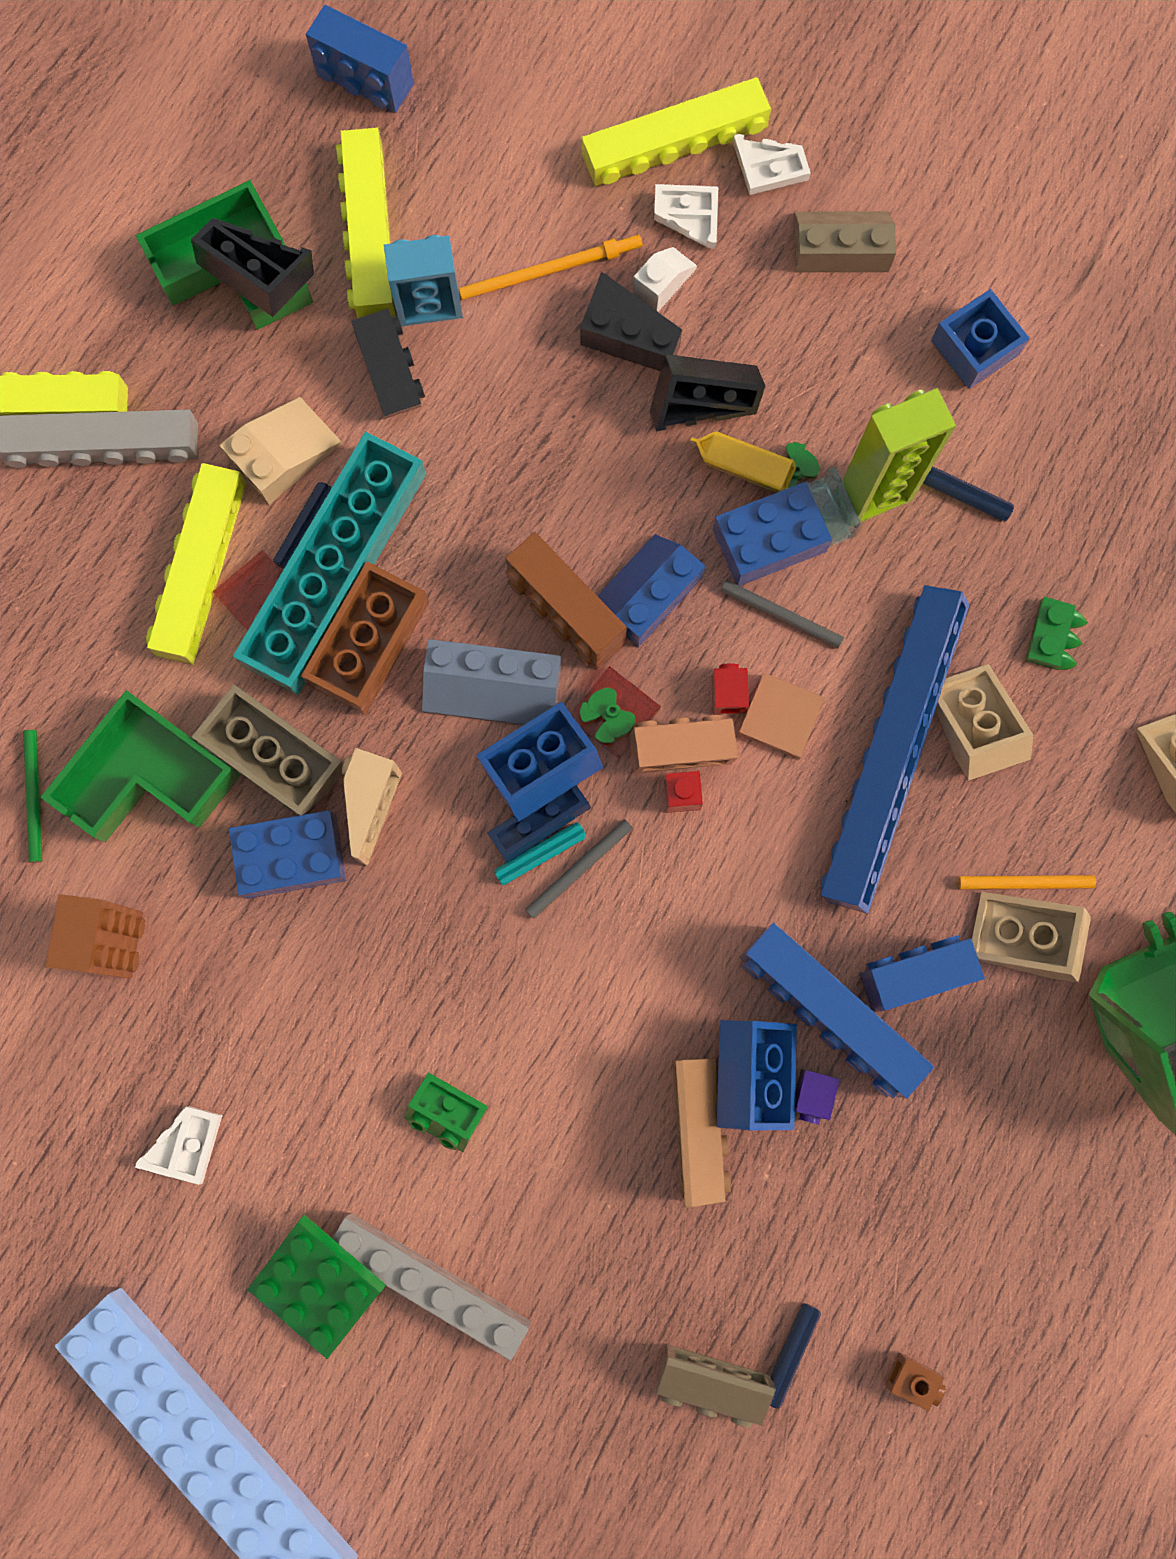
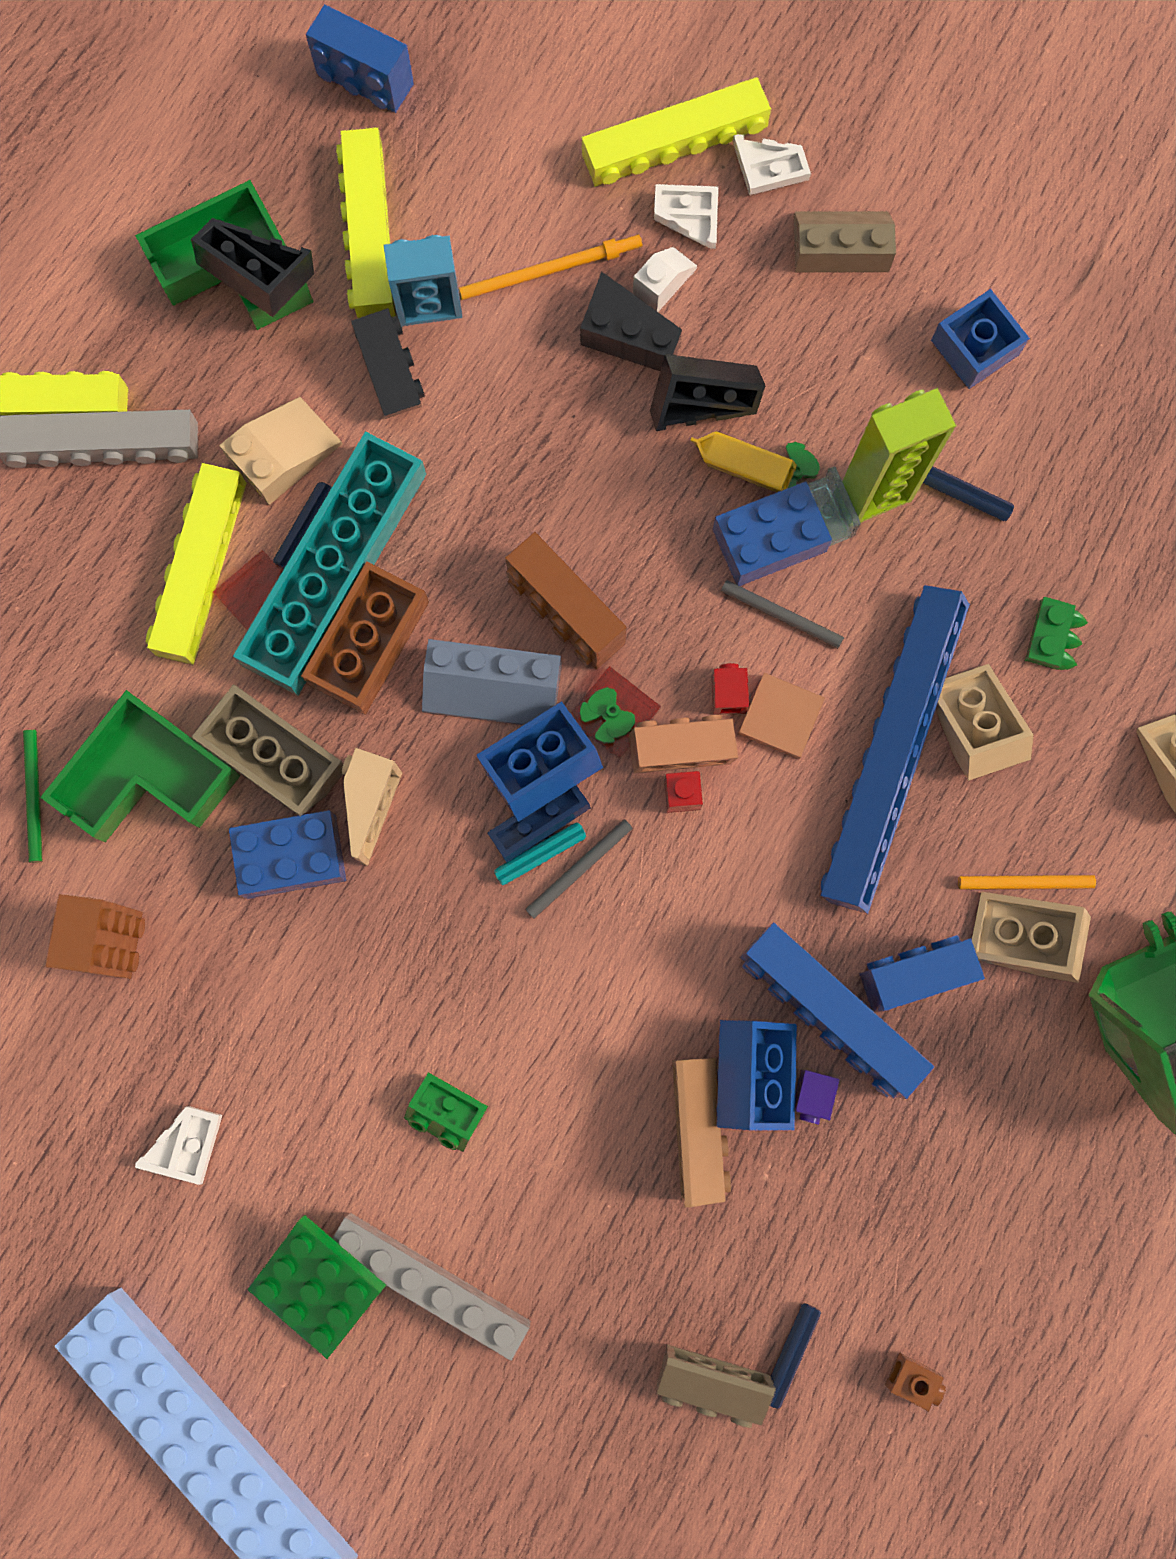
blue slope [598,534,706,648] -> none

